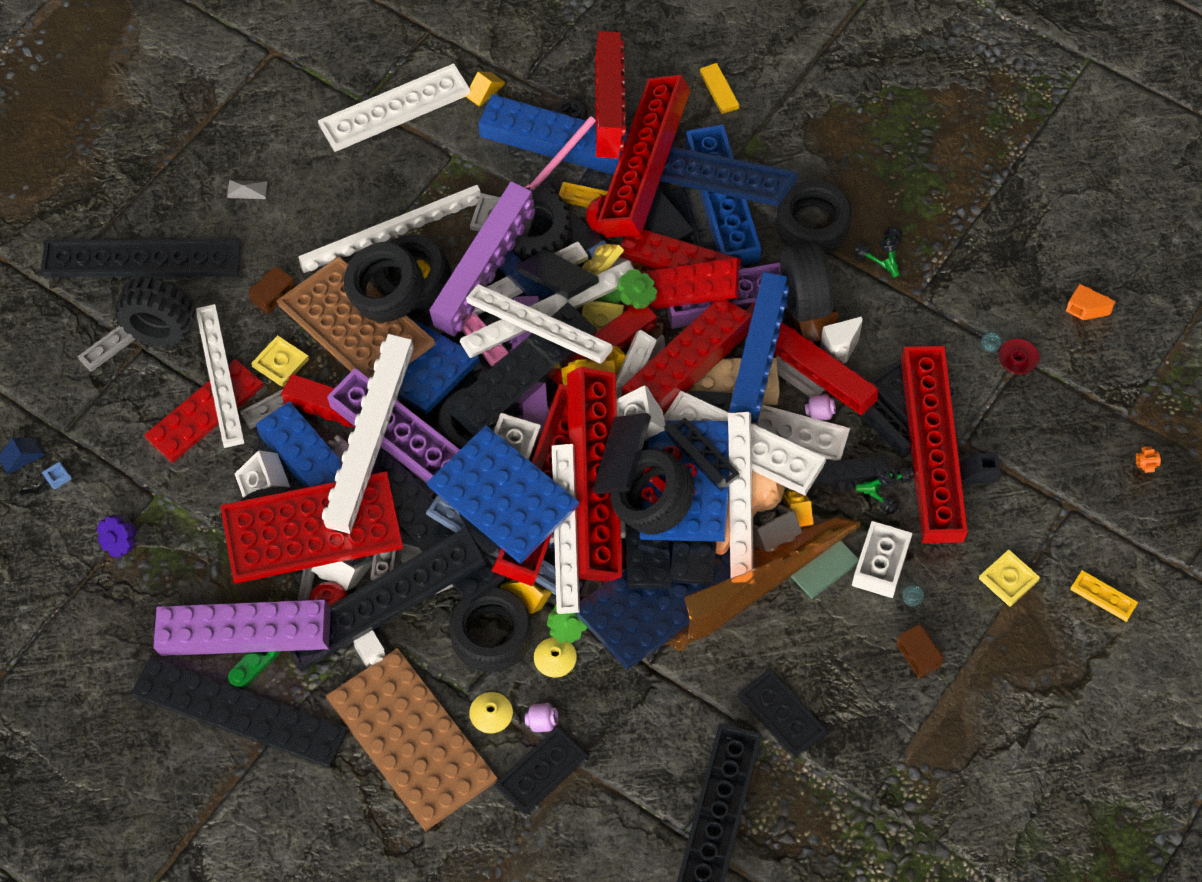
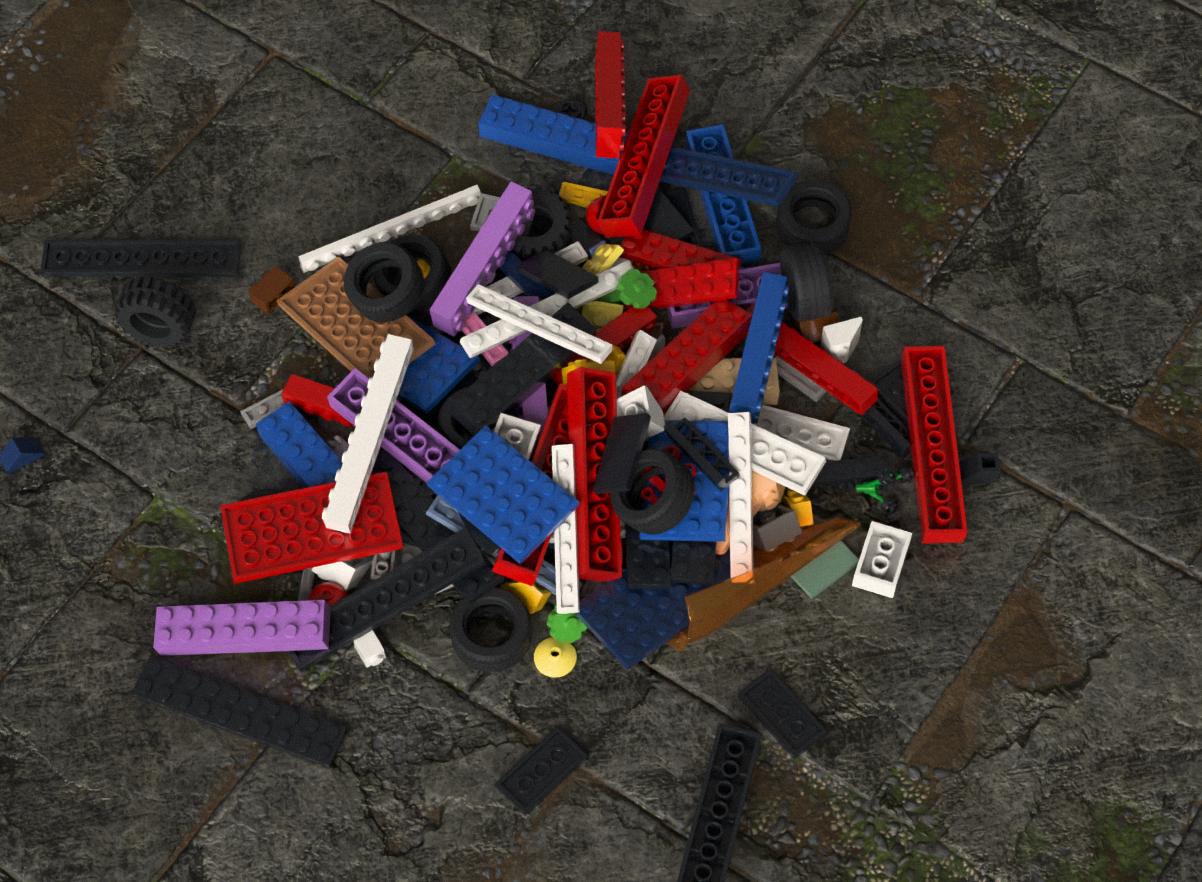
medium blue tile [42,461,71,490] -> none
light grey tile [78,326,135,372] -> none
dark purple plant [97,514,136,558] -> none
red plate [144,359,264,463] -> none
white plate [196,304,244,448] -> none
light grey slope [227,180,268,199] -> none
green plate [228,651,281,689] -> none
white slope [235,451,290,497] -> none
light yellow plate [252,335,309,387] -> none
white plate [318,63,471,152] -> none
medium nougat plate [326,648,498,831] -> none
yellow slope [466,72,505,107] -> none
light yellow dish [469,692,513,733] -> none
bright pink bar [525,116,596,189] -> none
lavender head [525,703,558,733] -> none
yellow tile [699,63,739,114] -> none
lavender head [805,394,836,421] -> none
black plant [854,226,903,278] -> none
reddish brown brick [896,624,943,679] -> none
clear light blue plate [902,586,924,606] -> none
light yellow plate [979,550,1040,607] -> none
clear light blue plate [981,333,1001,352] -> none
dark red dish [998,339,1039,374] -> none
orange slope [1066,284,1116,320] -> none
yellow plate [1070,570,1138,622] -> none
orange gear [1136,446,1161,473] -> none

